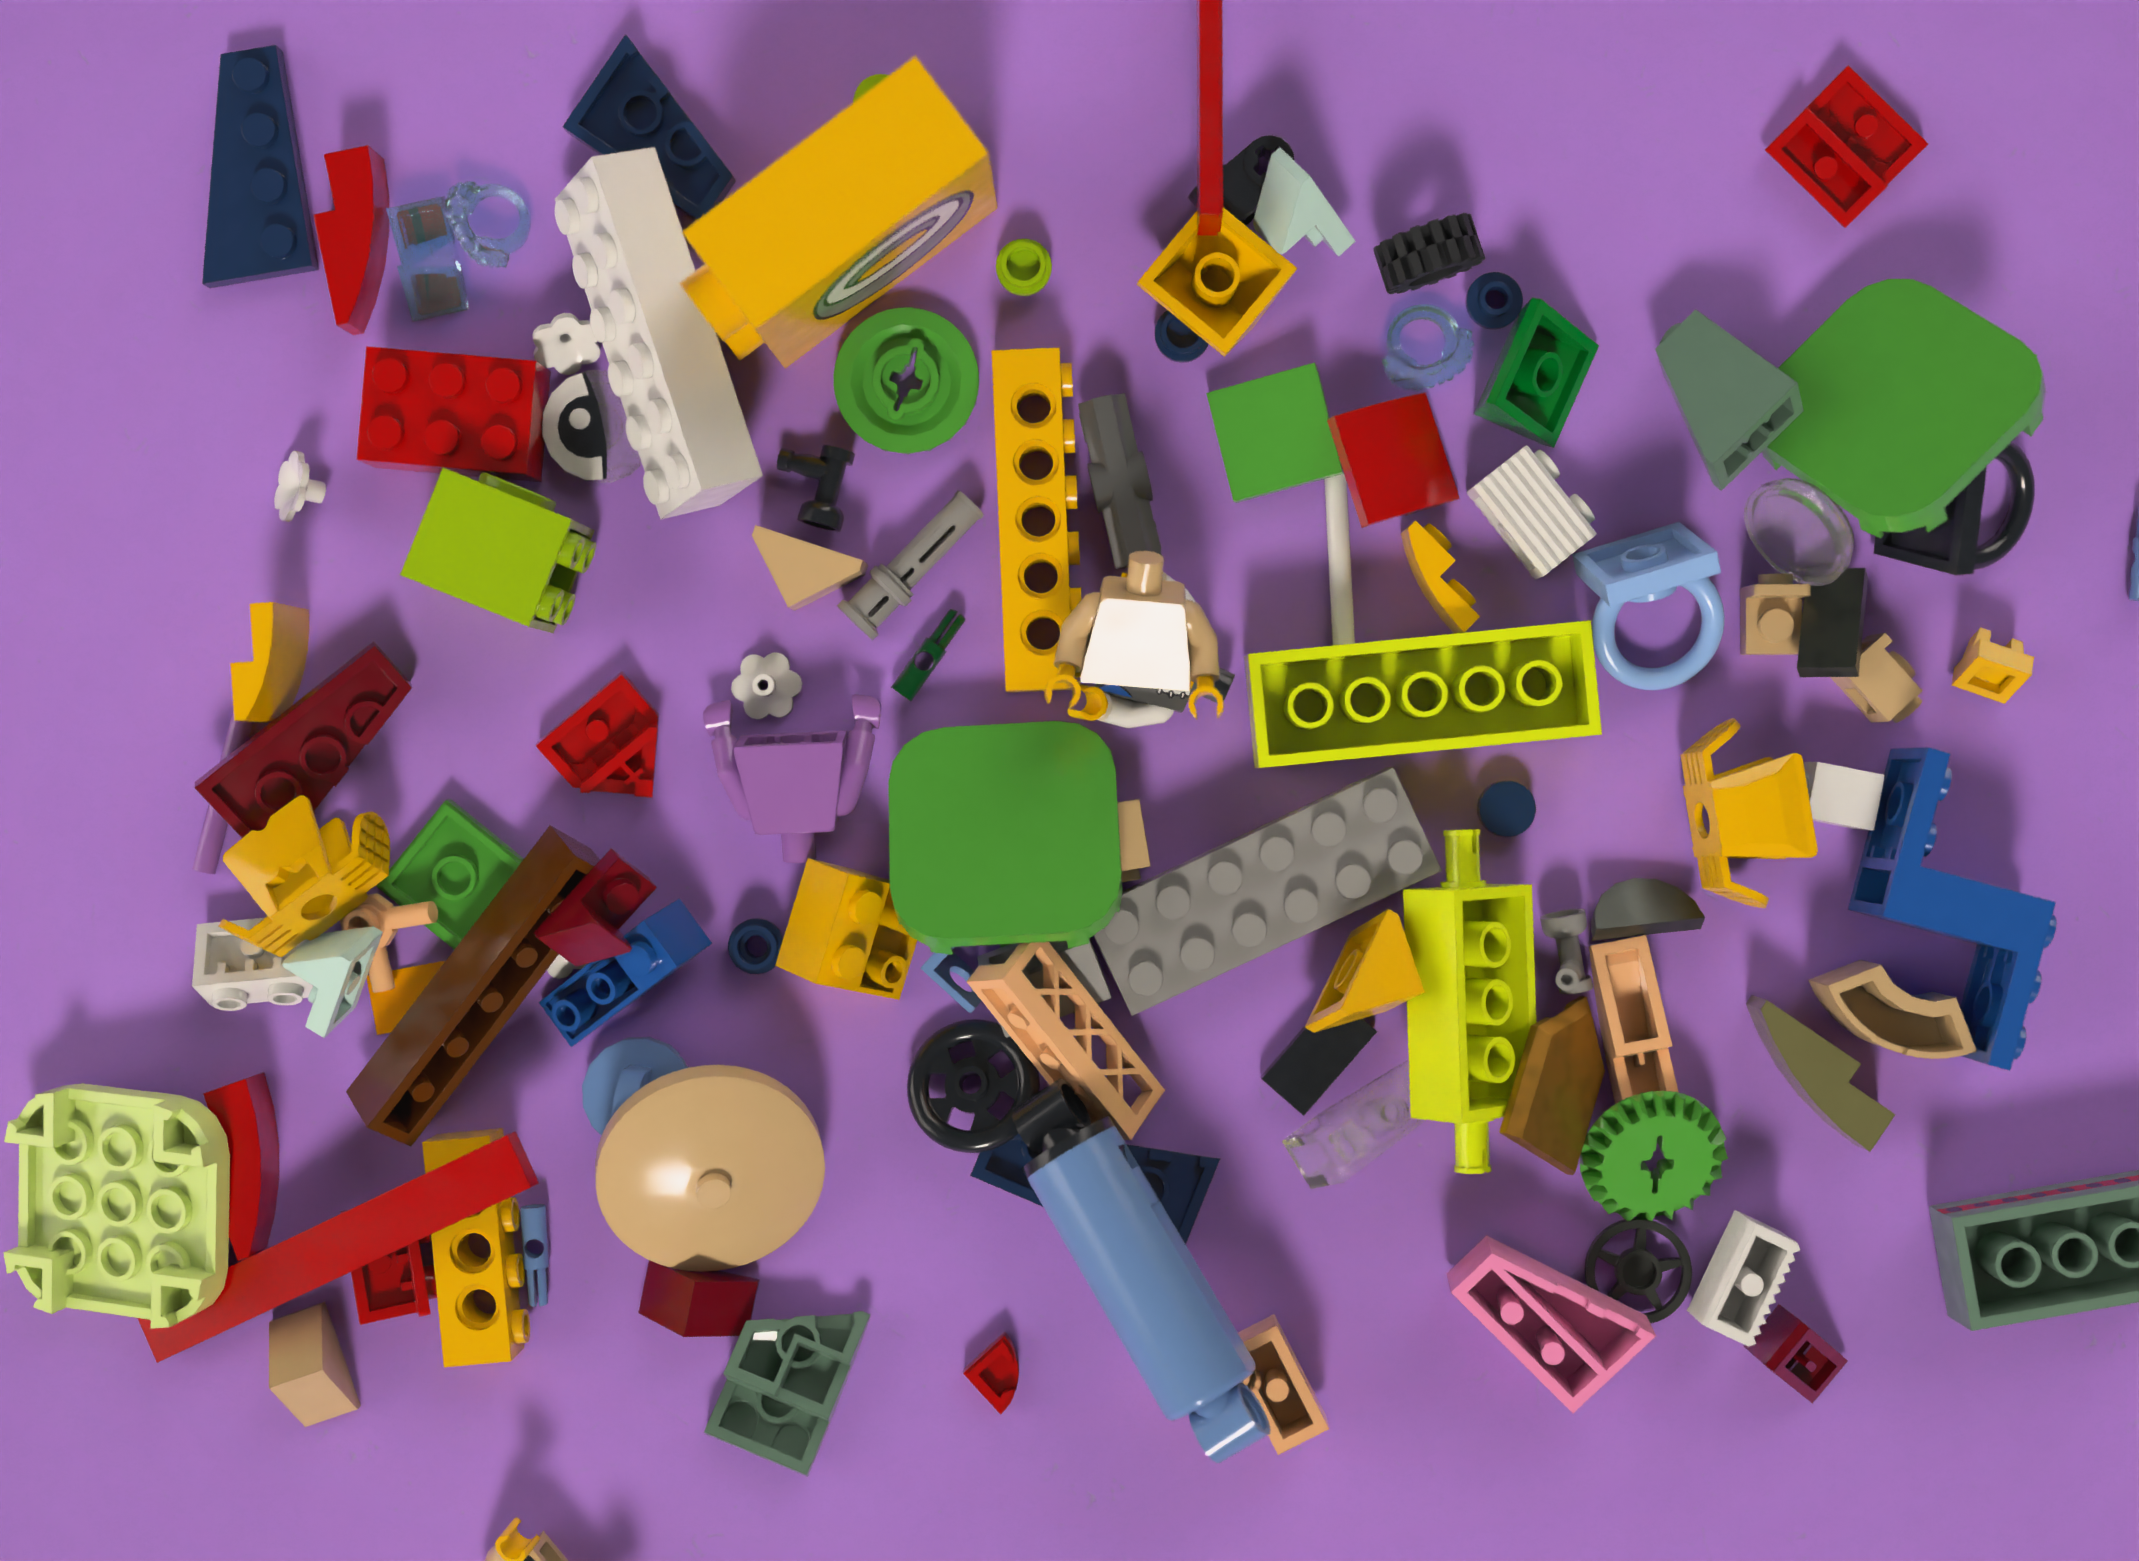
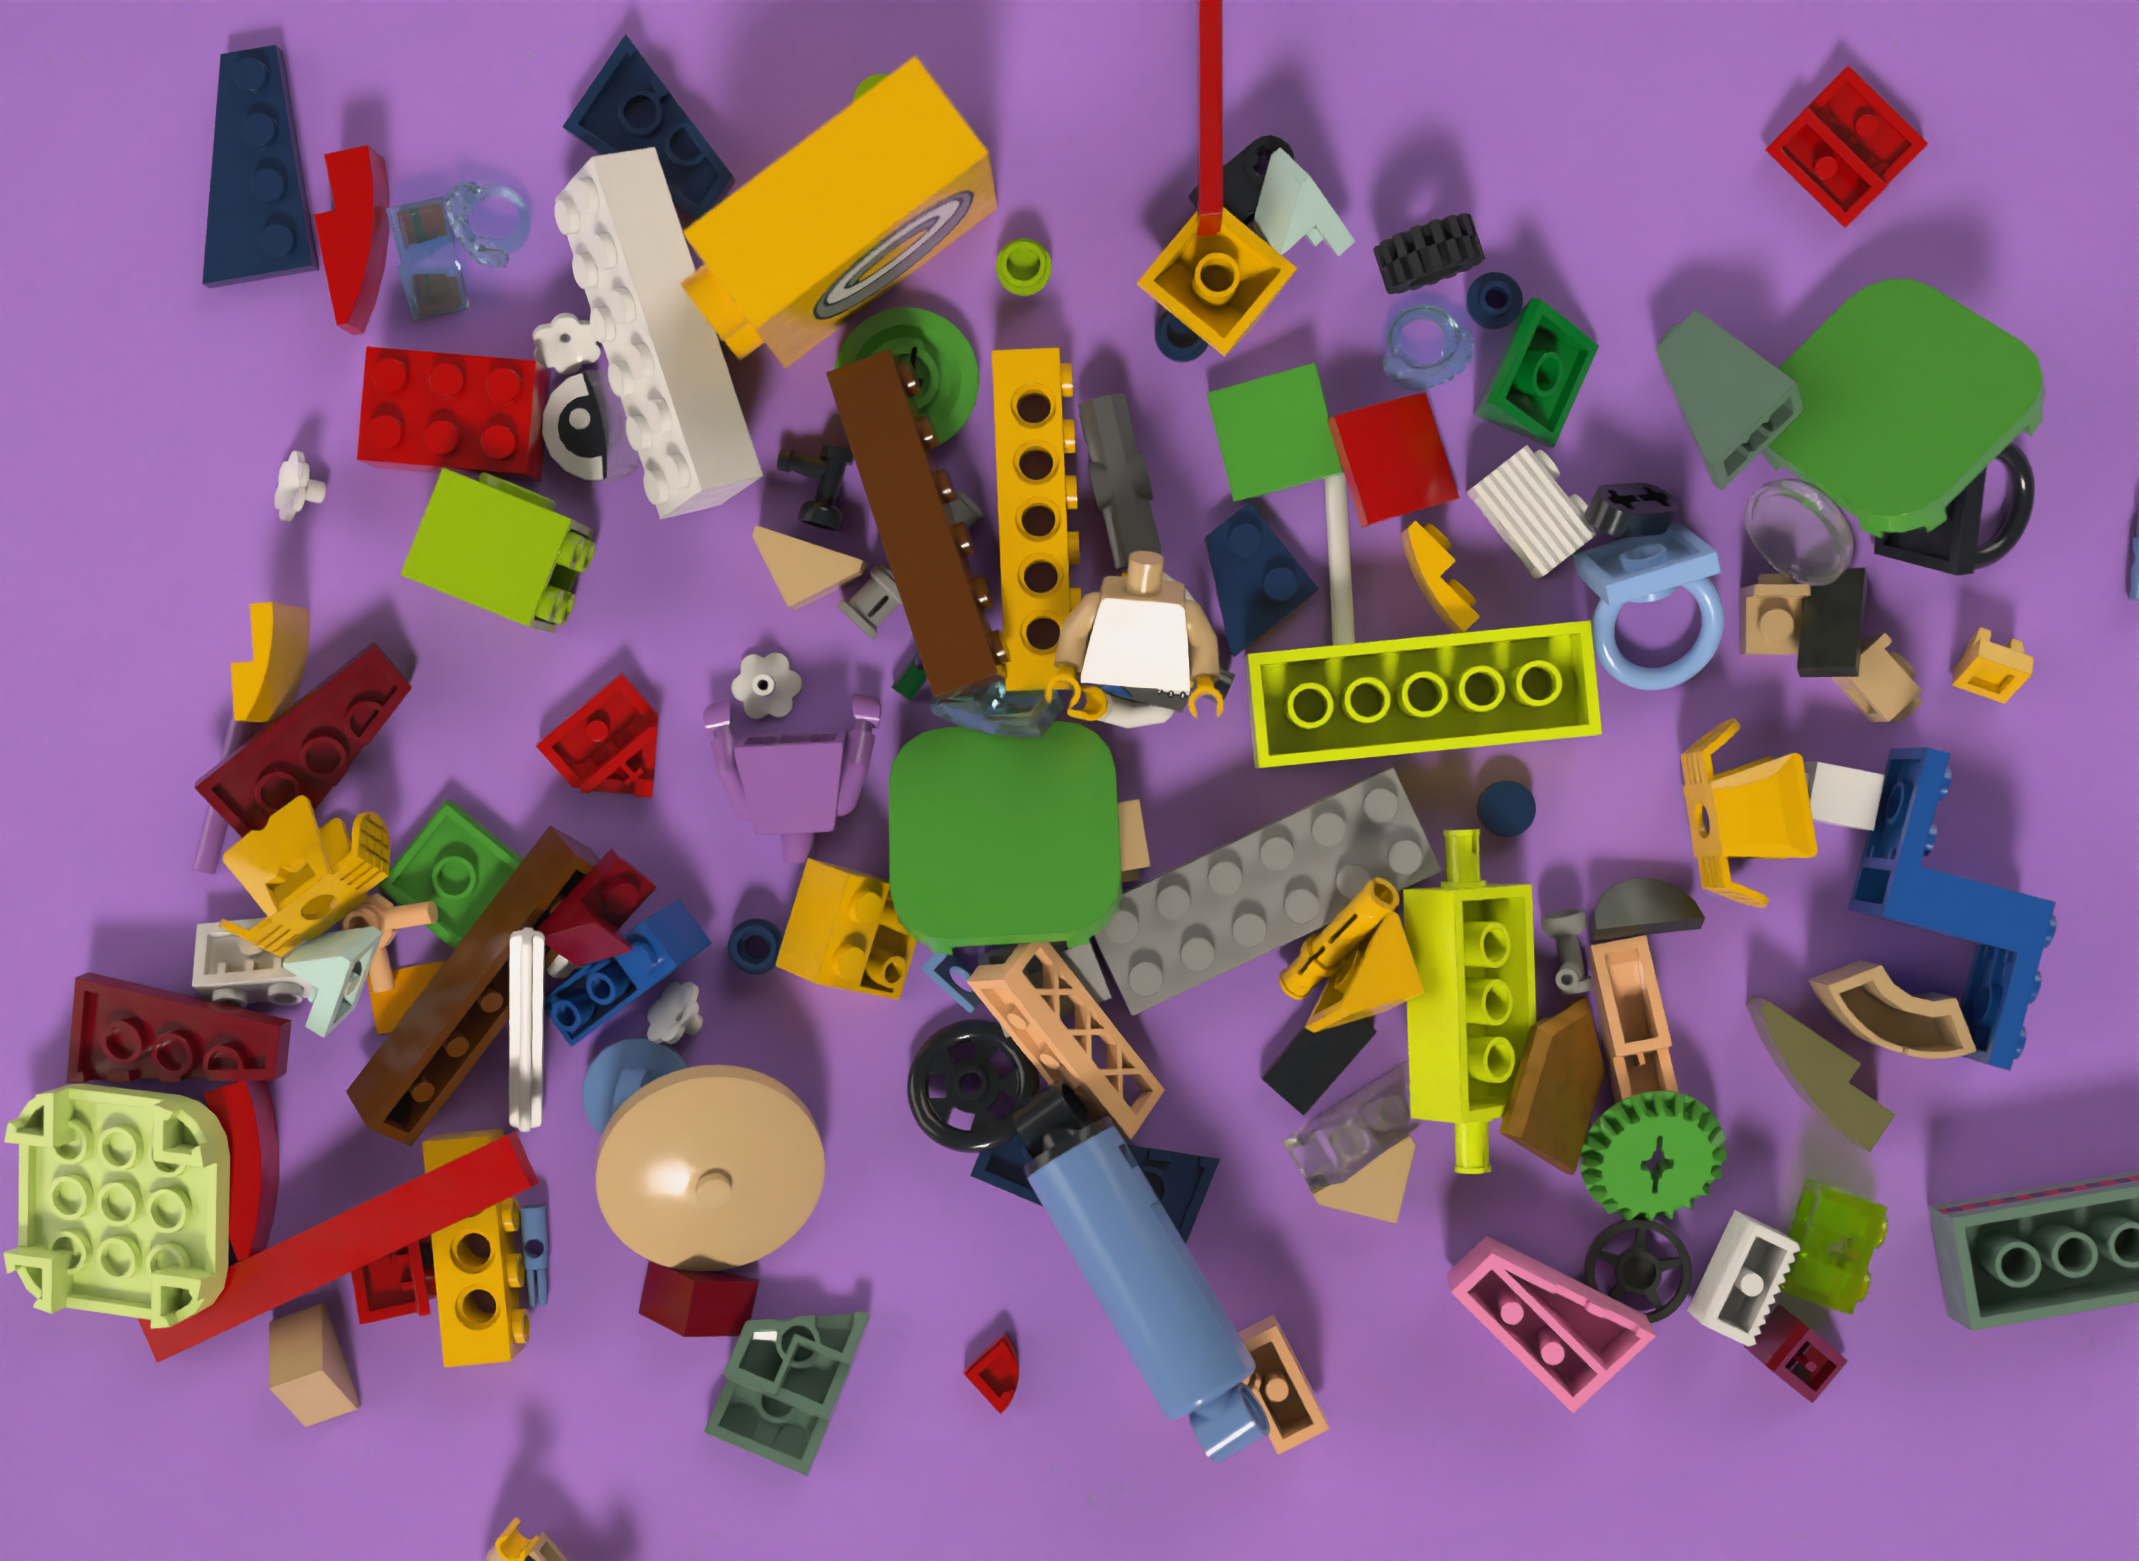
none -> dark red wing [67,972,292,1083]
none -> white axle [509,927,545,1132]
none -> white plant [647,981,703,1044]
none -> reddish brown brick [826,349,1011,700]
none -> clear light blue slope [929,680,1063,738]
none -> dark blue wing [1204,502,1319,658]
none -> yellow pin [1278,878,1400,1000]
none -> tan slope [1308,1128,1416,1224]
none -> black beam [1584,482,1680,538]
none -> clear neon green brick [1778,1177,1888,1315]

